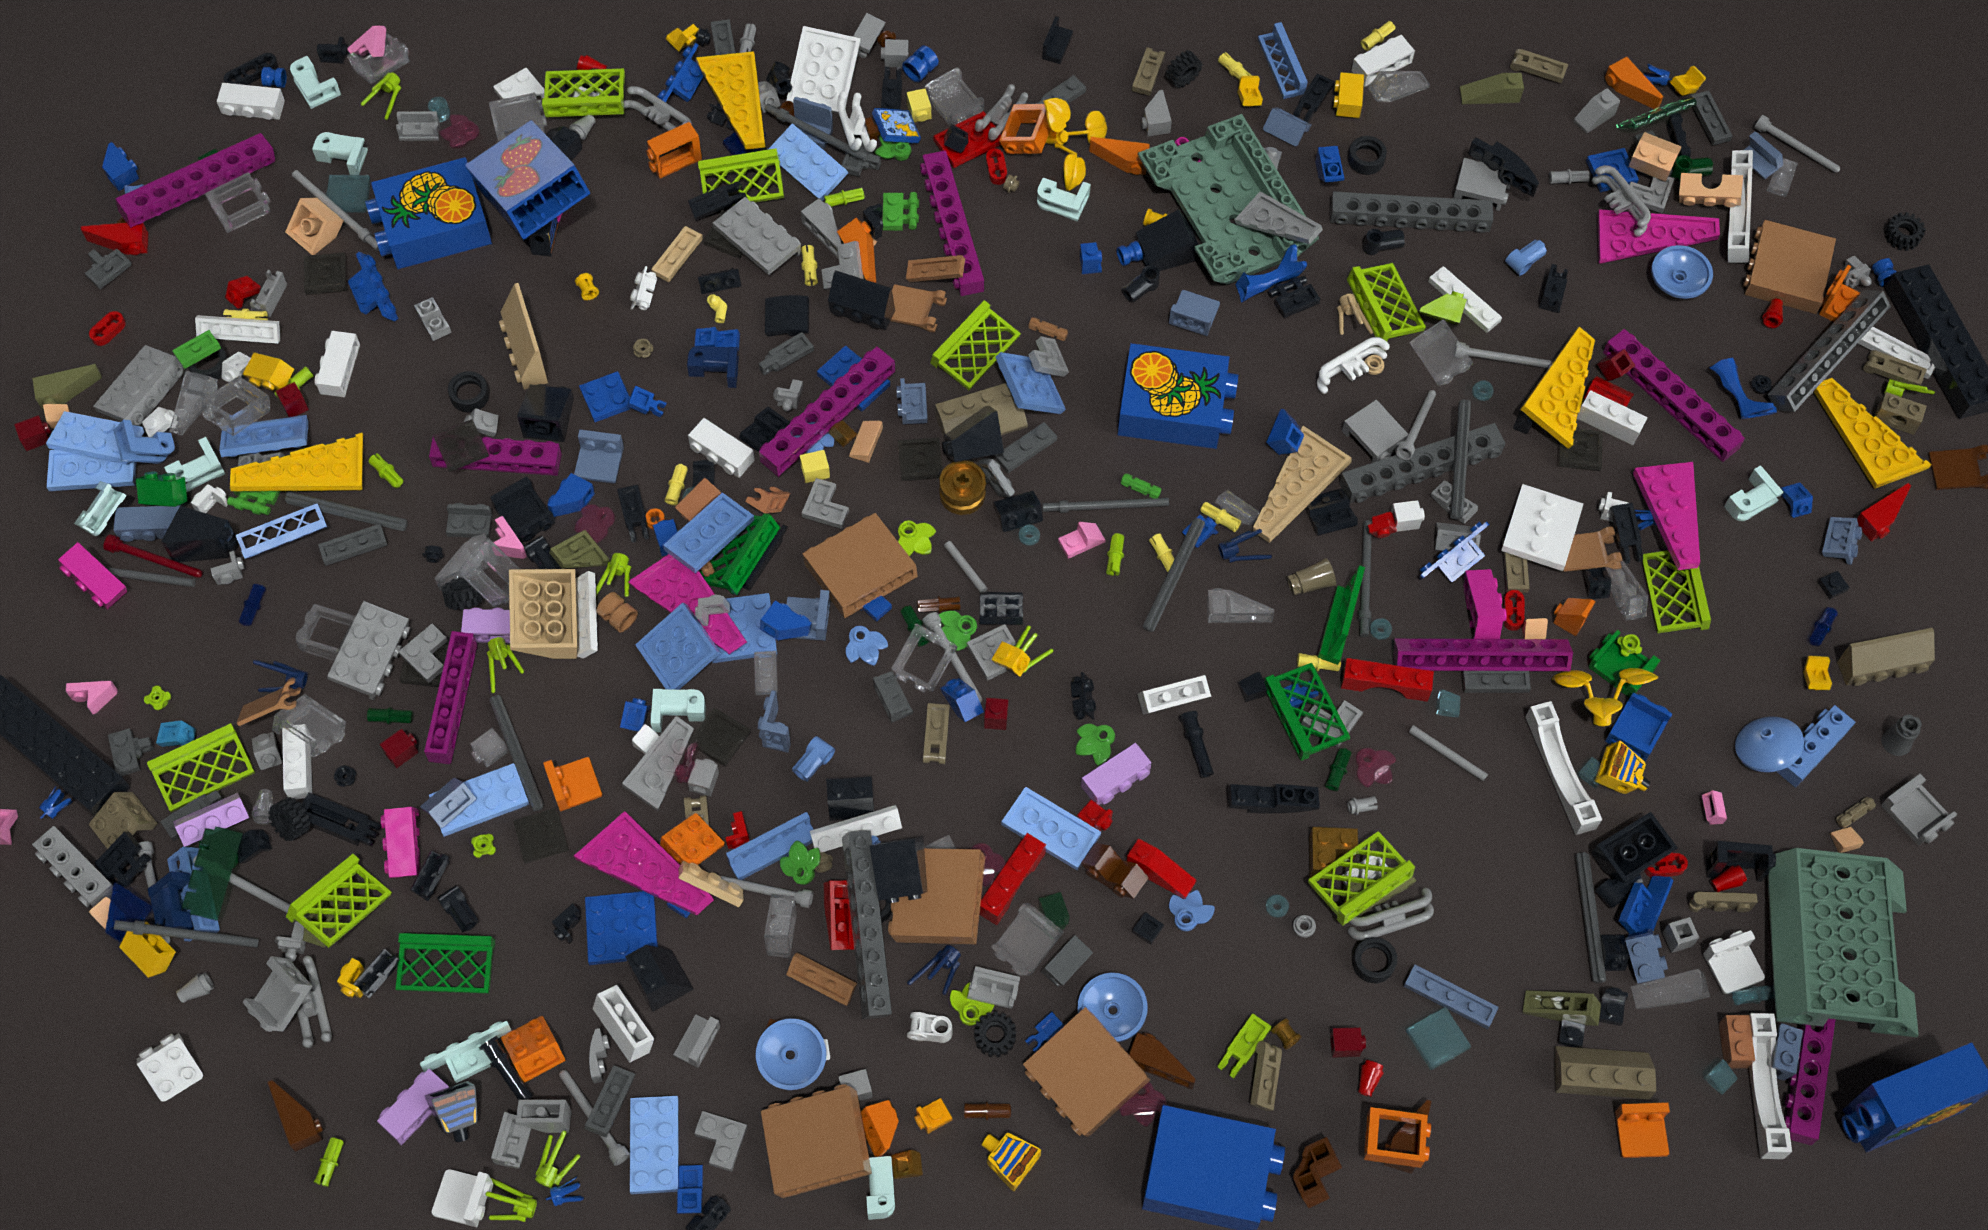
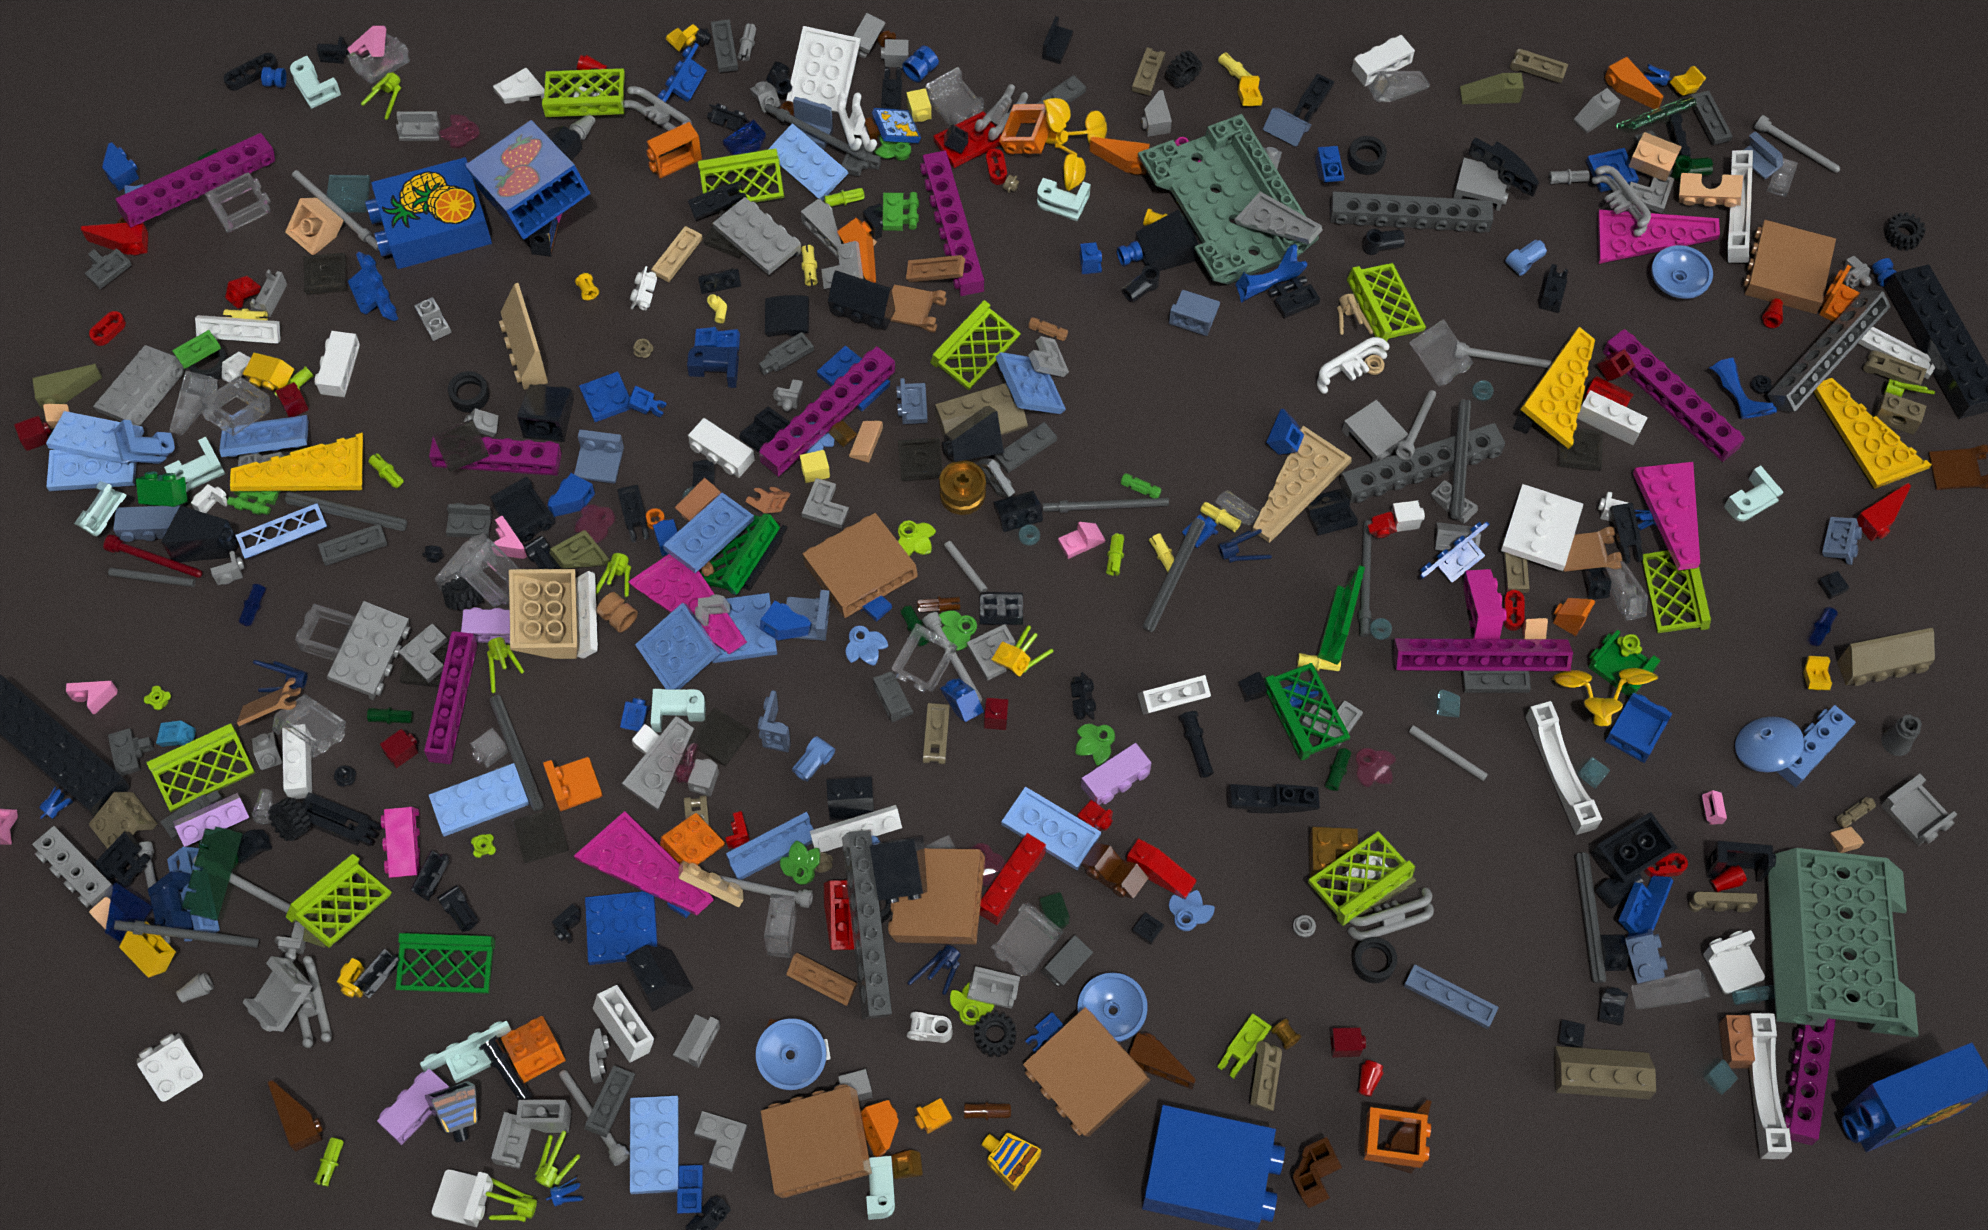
dark pink wedge [58,542,127,610] -> none
white bracket [142,407,181,437] -> none
white brick [217,83,285,120] -> none
light aqua piece [312,132,368,177] -> none
sand blue panel [420,778,476,829] -> none
clear light blue wheel [428,97,450,122] -> none
clear panel [489,92,548,142] -> none
light yellow axle [665,464,688,505] -> none
yellow wing [696,51,765,149] -> none
clear plate [754,651,778,695] -> none
blue brick [1118,343,1239,449] -> none
clear pink plate [1120,1082,1167,1127] -> none
clear slope [1206,588,1274,623] -> none
medium blue fence [1258,22,1308,99] -> none
clear light blue plate [1266,895,1289,918] -> none
dark tan plant [1287,558,1336,596] -> none
yellow brick [1333,72,1364,118] -> none
red arch [1341,658,1434,702] -> none
light grey pin [1347,796,1378,815] -> none
light yellow axle [1360,21,1395,51] -> none
clear light blue tile [1406,1007,1471,1070] -> none
lime slope [1419,291,1467,325] -> none
white plate [1428,266,1502,333] -> none
olive slope [1523,990,1601,1026] -> none
yellow torso [1595,741,1650,794] -> none
orange bracket [1615,1103,1670,1158] -> none
light grey brick [1662,917,1699,953] -> none
sand blue bracket [1773,1024,1803,1080] -> none
blue bracket [1781,483,1813,518] -> none

